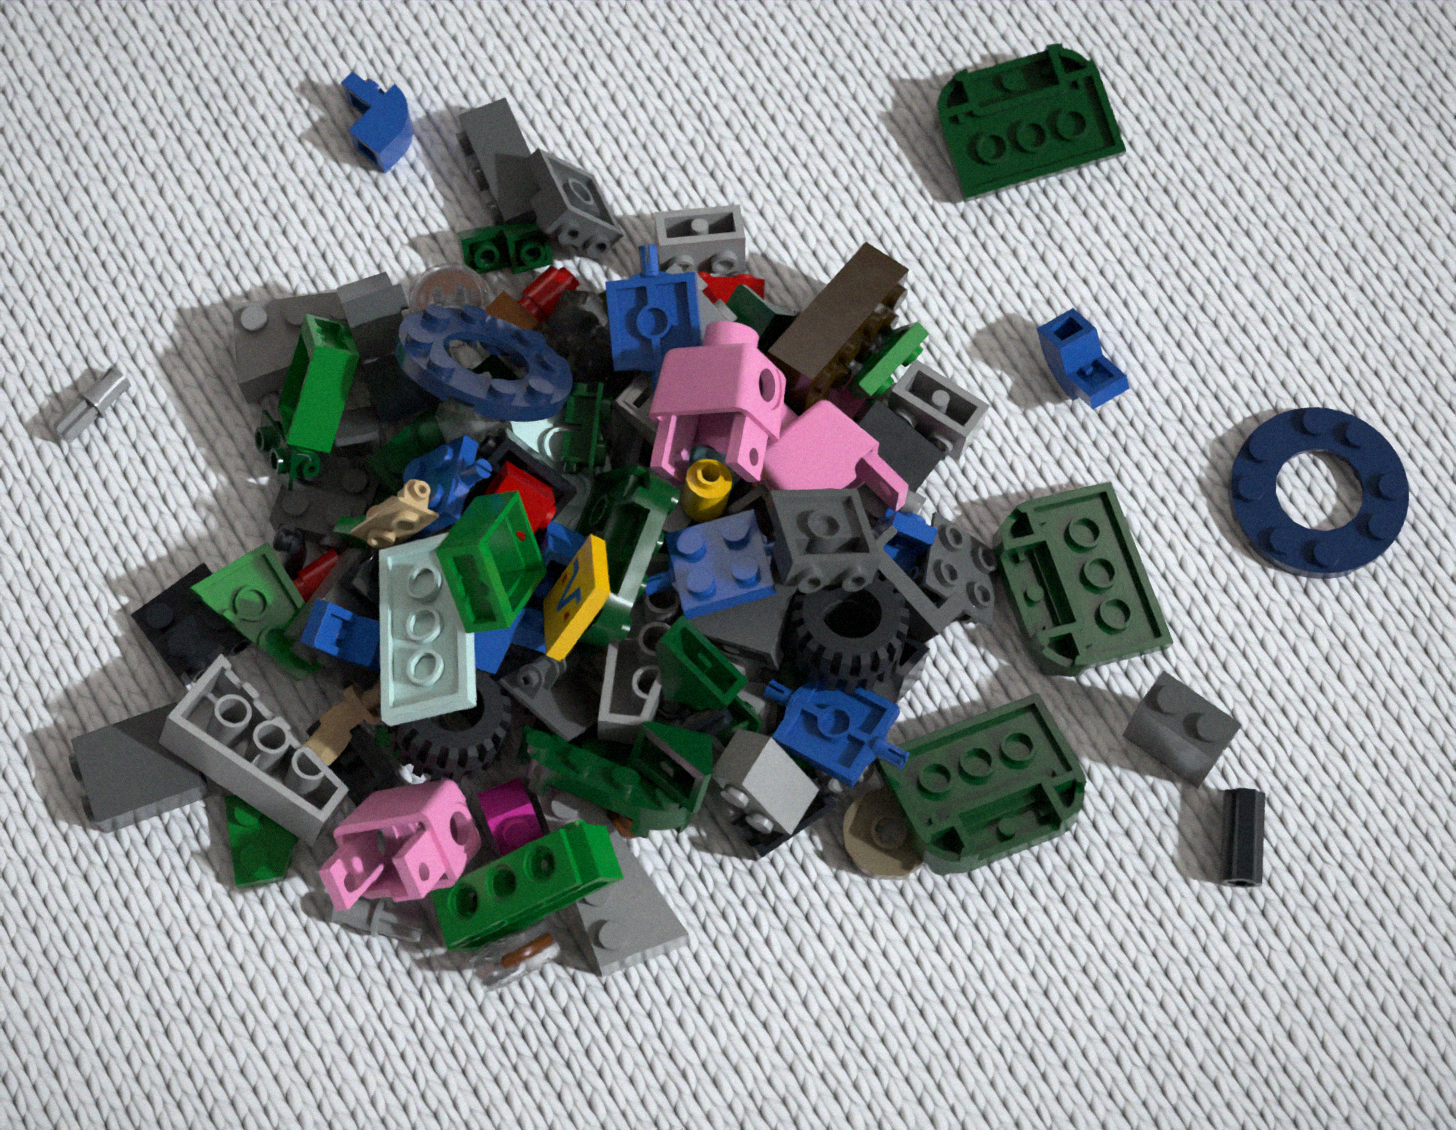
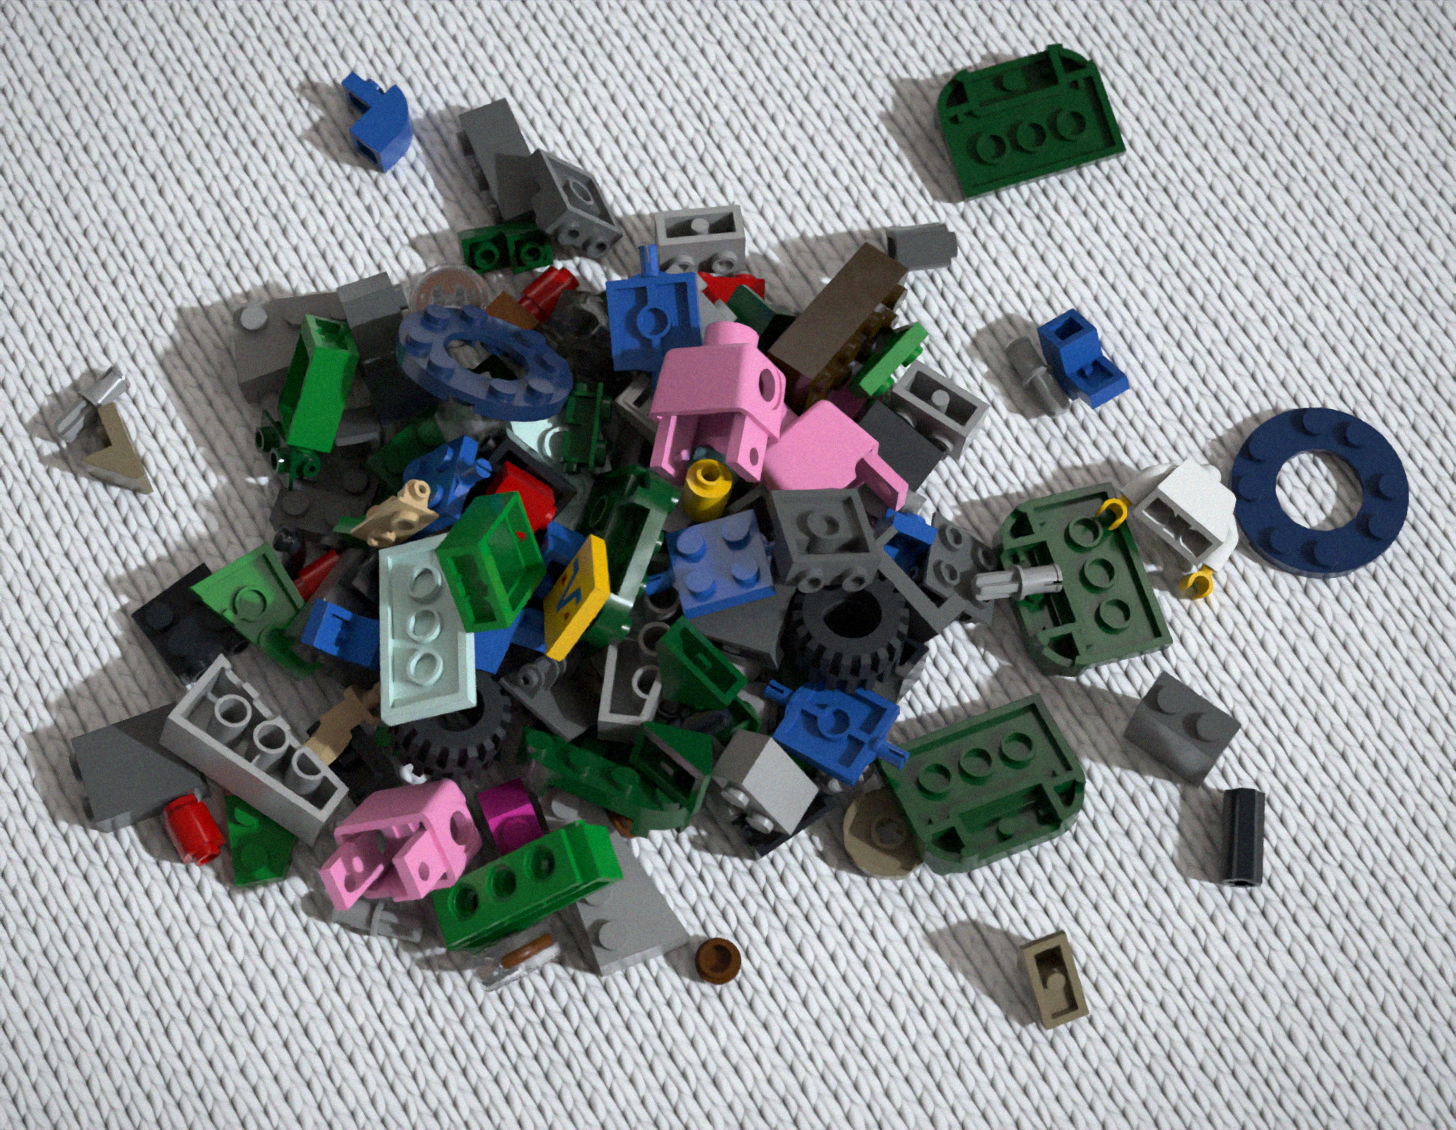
none -> dark tan slope [80,402,154,495]
none -> red brick [162,794,225,866]
none -> reddish brown plate [694,938,741,985]
none -> dark grey brick [886,222,958,272]
none -> light grey axle [971,563,1063,601]
none -> light grey axle [1005,336,1070,418]
none -> dark tan slope [1017,929,1090,1031]
none -> white torso [1095,458,1239,600]

